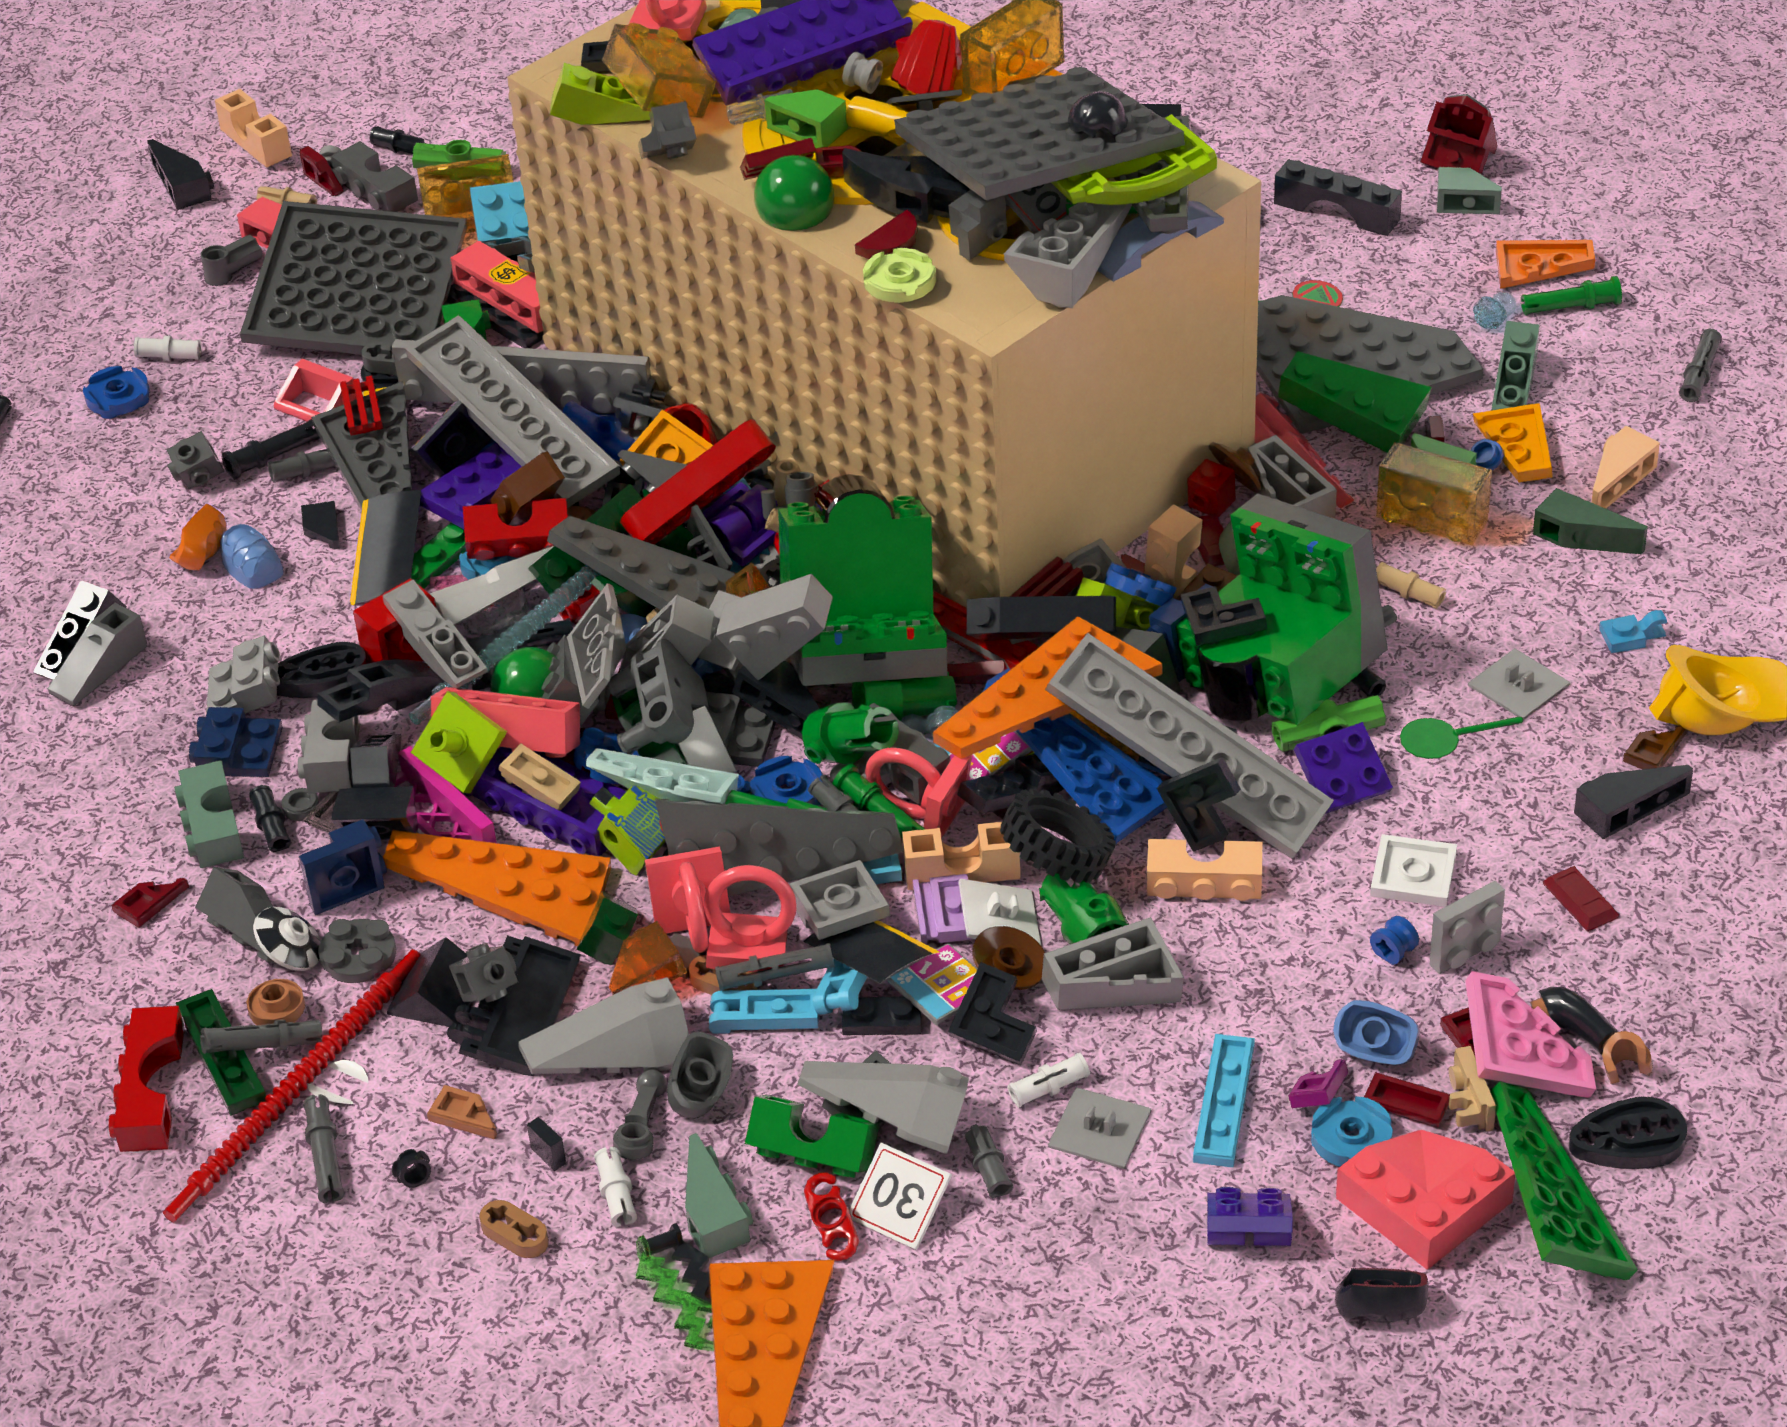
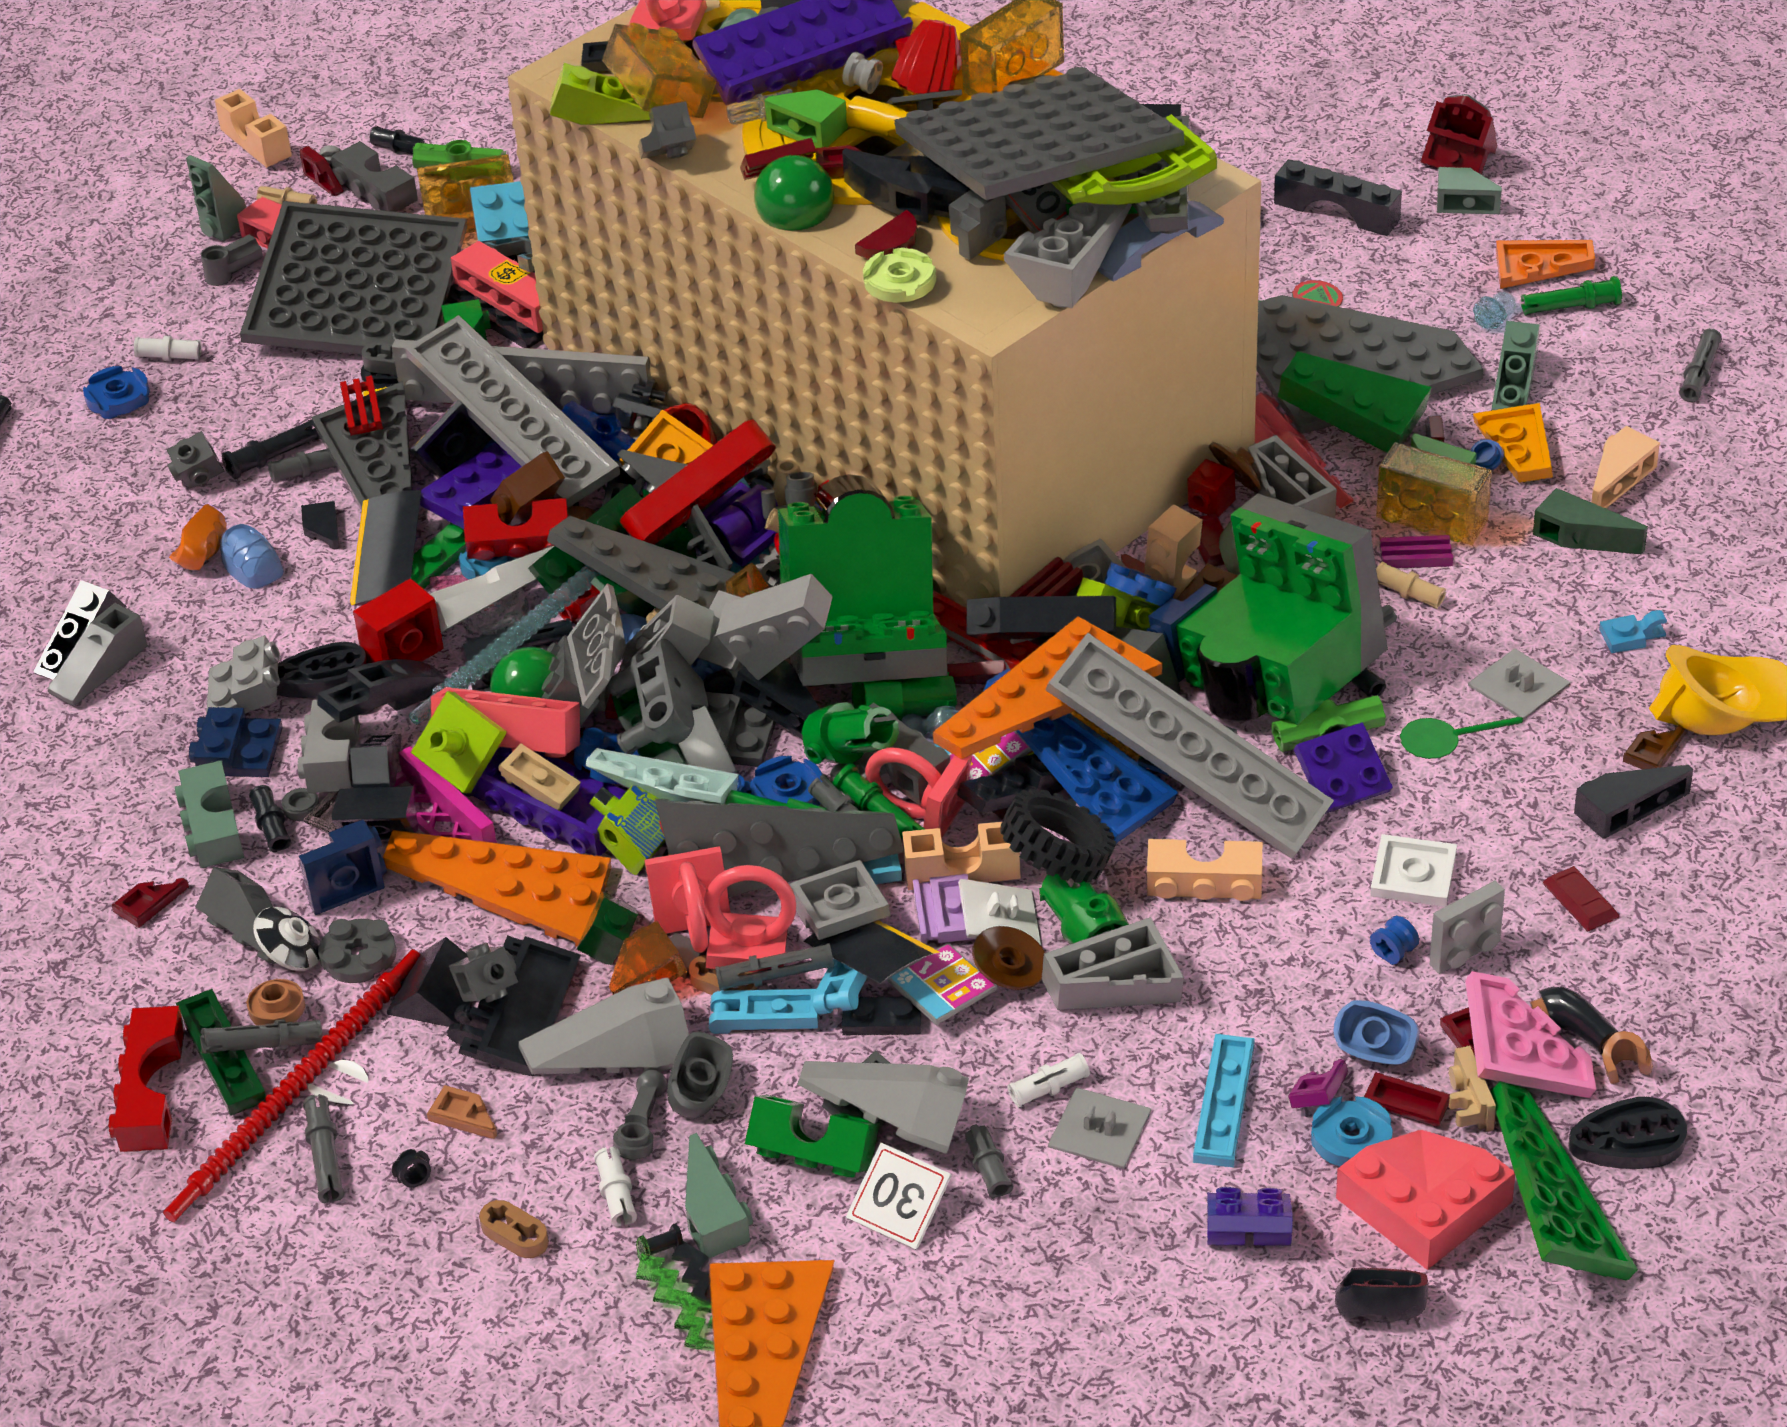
black slope [147,139,214,210] -> none
coral tile [274,359,356,421] -> none
light grey slope [383,579,487,689] -> none
black tile [527,1117,566,1171] -> none
red piece [804,1173,859,1261] -> none
black plate [948,962,1037,1066] -> none
black hair [1068,91,1128,138] -> none
black plate [1156,757,1241,852] -> none
black plate [1180,586,1268,646] -> none
none -> sand green slope [186,155,246,242]
none -> magenta tile [1379,535,1453,568]

